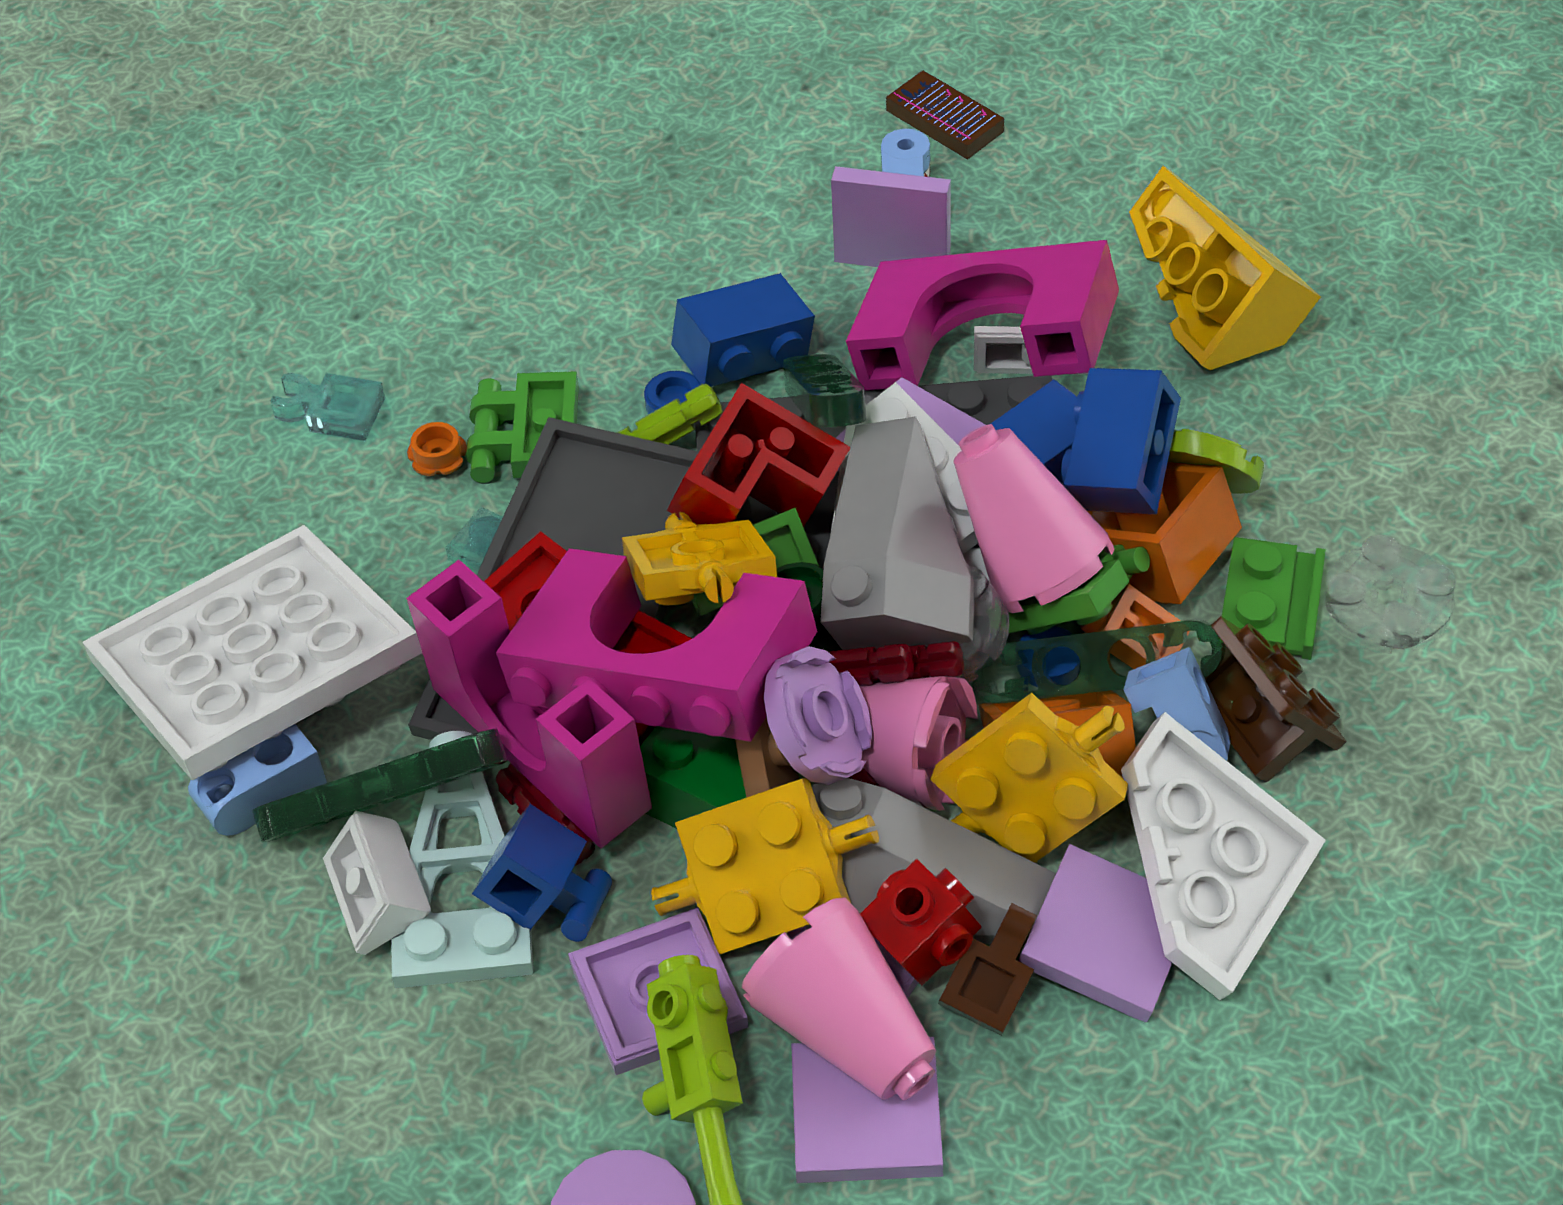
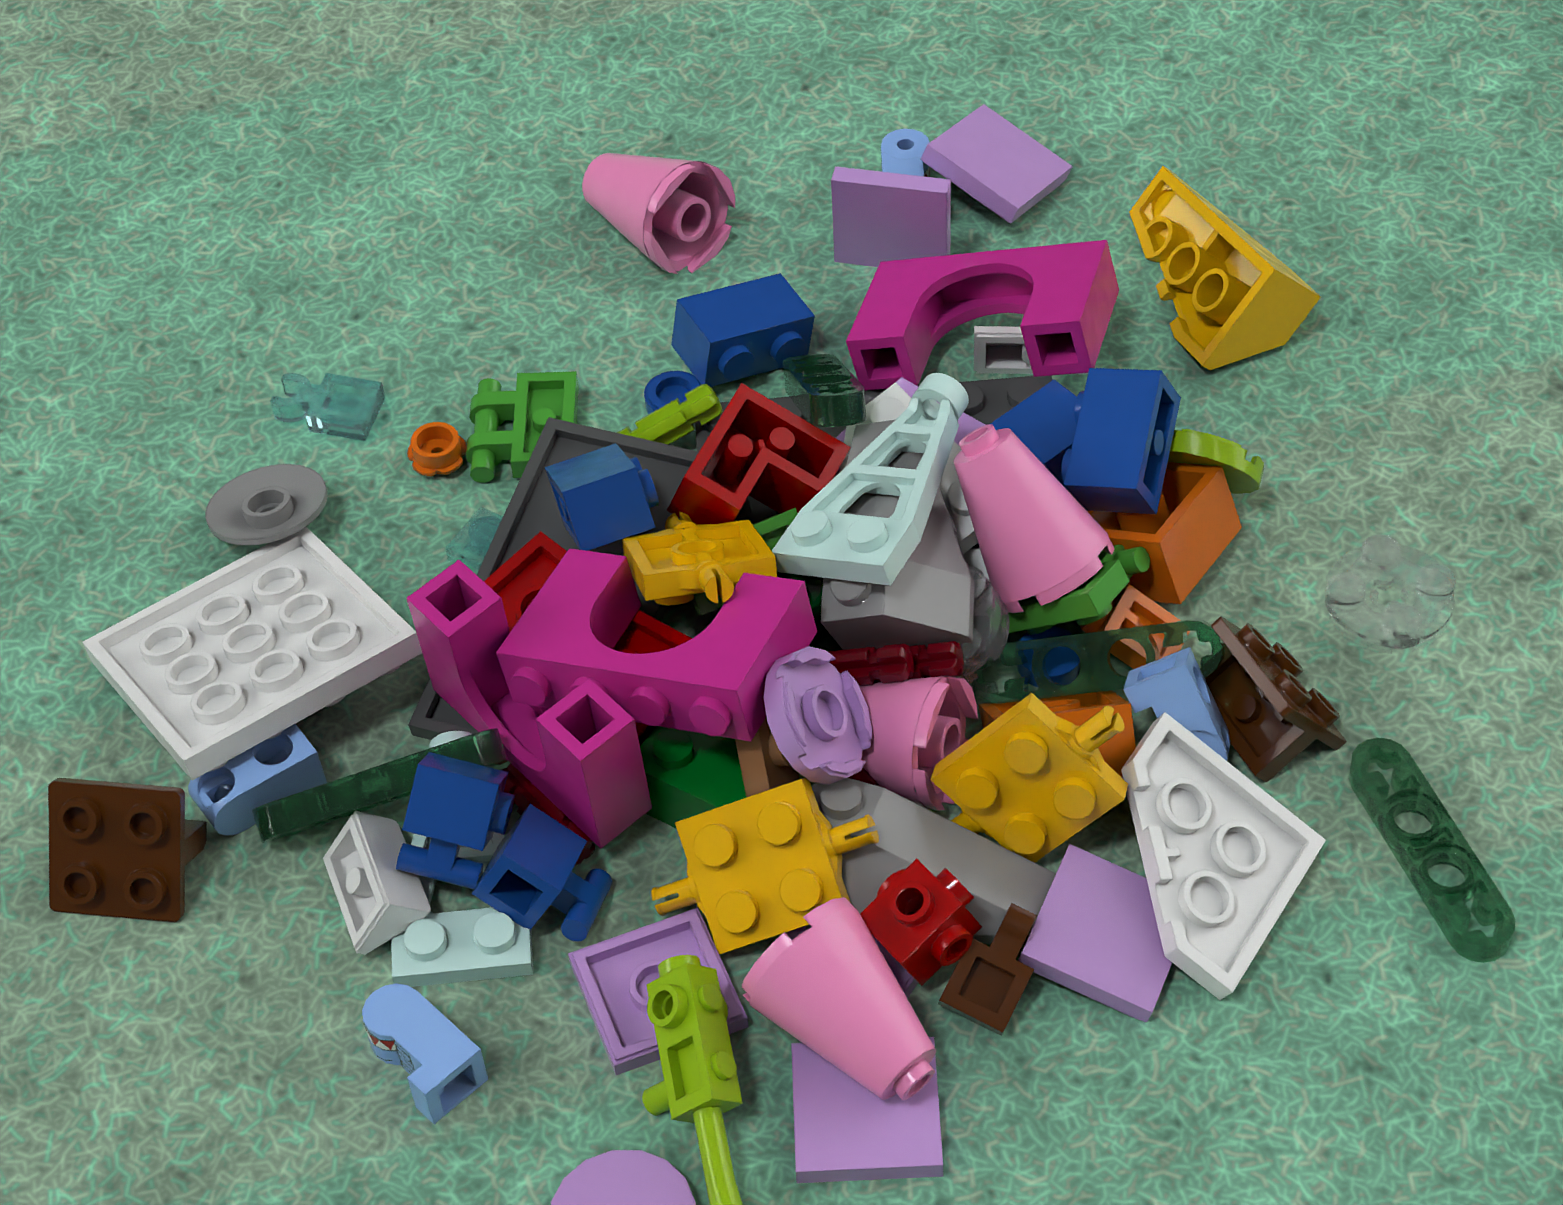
reddish brown tile [886,70,1004,160] -> none
bright green plate [1217,537,1326,660] -> none
none -> reddish brown bracket [48,778,207,922]
none -> light grey dish [205,464,328,545]
none -> light blue leg [362,983,488,1124]
none -> blue brick [396,752,515,889]
none -> blue brick [545,443,659,551]
none -> bright pink cone [582,153,735,274]
none -> light aqua plate [772,373,969,586]
none -> lavender tile [920,104,1073,223]
none -> clear green beam [1348,738,1515,963]

